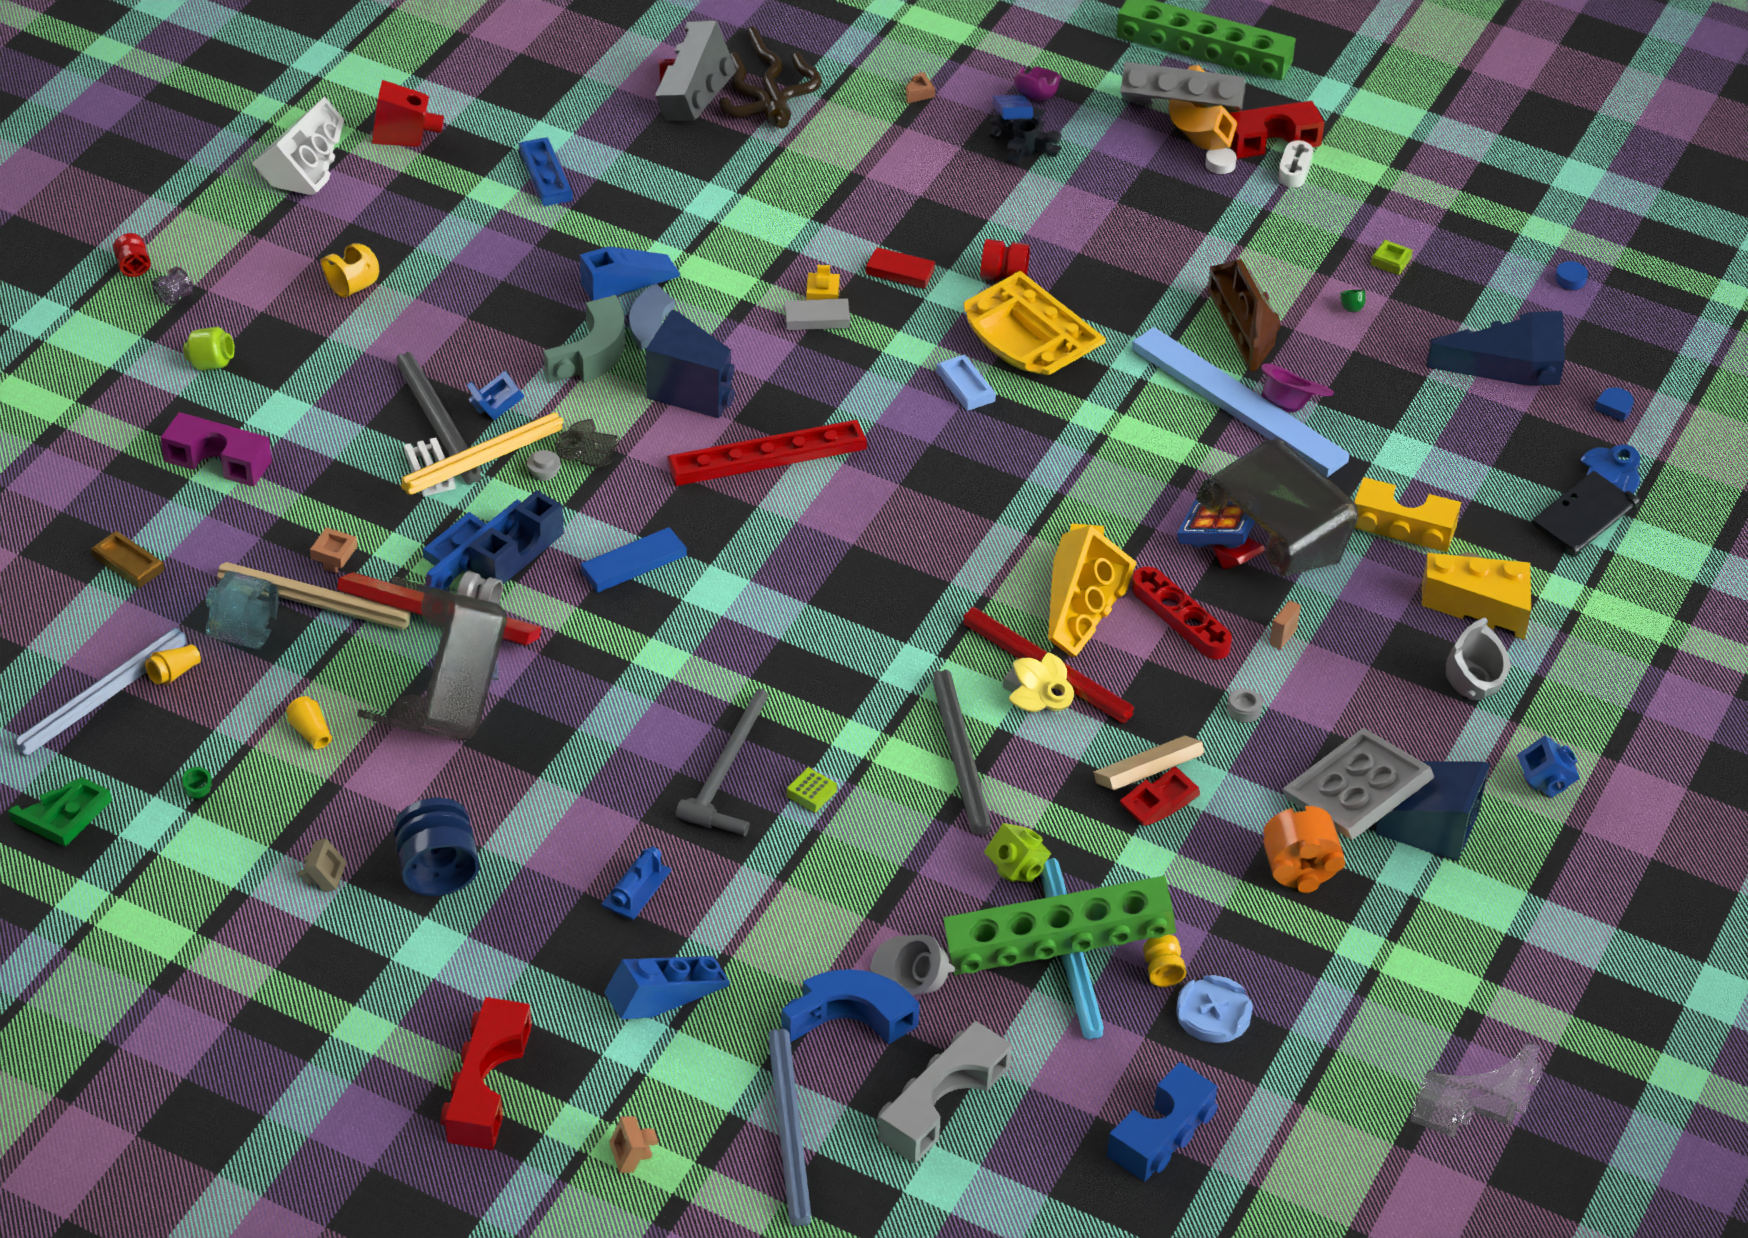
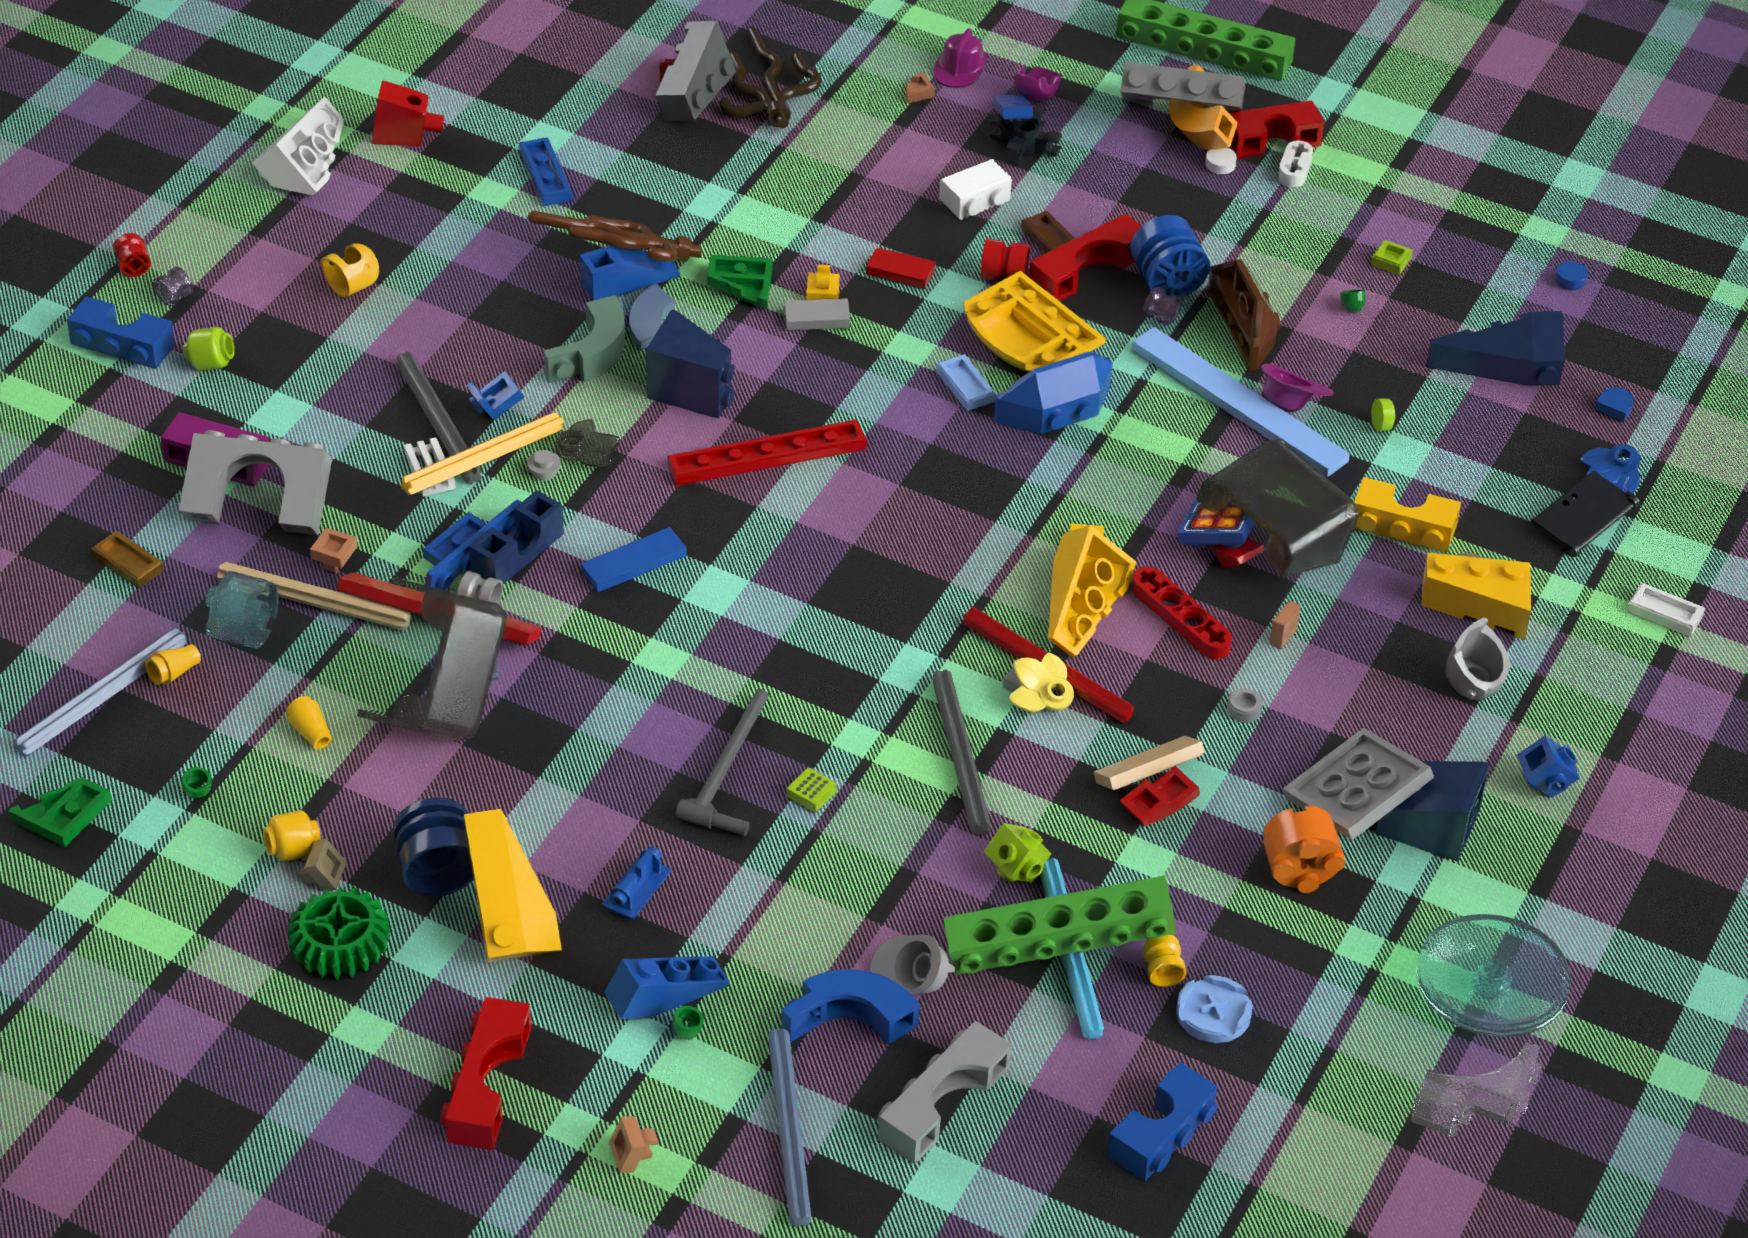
none -> blue arch [67,296,175,369]
none -> light grey arch [179,430,332,536]
none -> yellow head [263,810,321,862]
none -> green gear [287,886,390,981]
none -> yellow wedge [464,809,562,963]
none -> reddish brown plant [528,211,702,262]
none -> green hinge [671,1006,704,1040]
none -> green wing [707,254,773,309]
none -> magenta piece [933,28,988,88]
none -> white brick [939,159,1012,220]
none -> blue wedge [994,351,1113,434]
none -> reddish brown tile [1021,211,1075,254]
none -> red arch [1029,213,1142,302]
none -> blue wheel [1130,215,1210,300]
none -> clear purple wheel [1143,287,1182,326]
none -> lime tile [1371,398,1395,431]
none -> clear light blue dish [1417,914,1571,1037]
none -> white tile [1627,582,1705,637]

